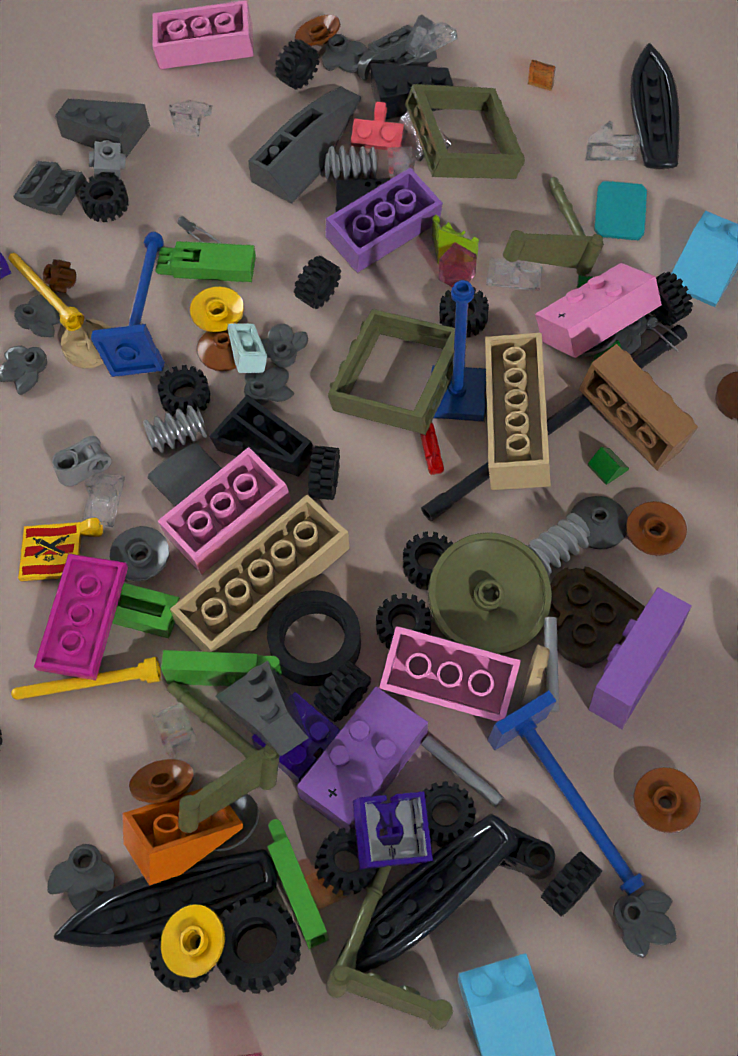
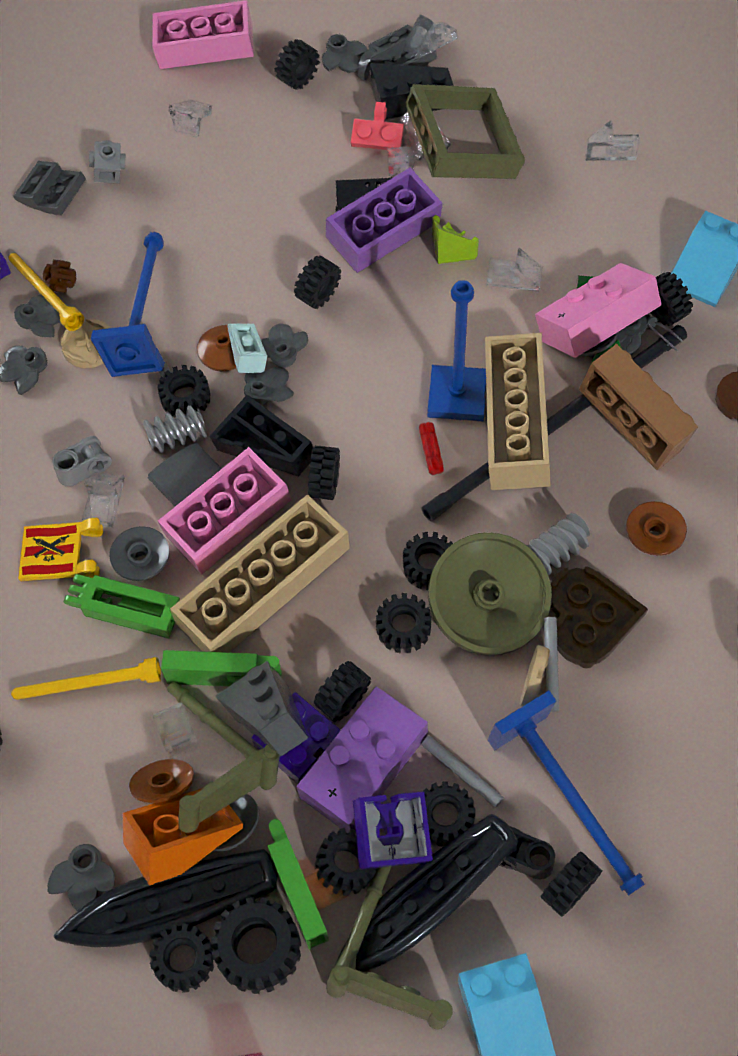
dark pink tile [34,553,128,680] -> none
dark grey wedge [55,98,150,159] -> none
black tyre [79,173,129,222] -> none
bright green hinge [155,241,256,282] -> none
yellow dish [161,905,225,978] -> none
dark grey piece [177,216,220,243] -> none
yellow dish [190,286,244,332] -> none
dark grey wedge [248,86,361,204] -> none
black tyre [267,590,361,686] -> none
dark orange dish [295,15,341,46] -> none
light grey piece [325,146,377,179] -> none
olive window [328,309,455,435] -> none
bright pink brick [379,626,521,722] -> none
clear pink panel [439,242,477,287] -> none
black tyre [439,287,489,338] -> none
olive piece [503,177,604,276] -> none
clear orange tile [528,60,556,91] -> none
dark grey dish [571,496,628,549] -> none
green slope [588,447,629,485] -> none
medium lavender brick [589,587,692,729] -> none
teal piece [594,181,647,241] -> none
dark grey plate [613,890,676,958] -> none
black piece [630,43,679,170] -> none
dark orange dish [633,767,701,833] -> none

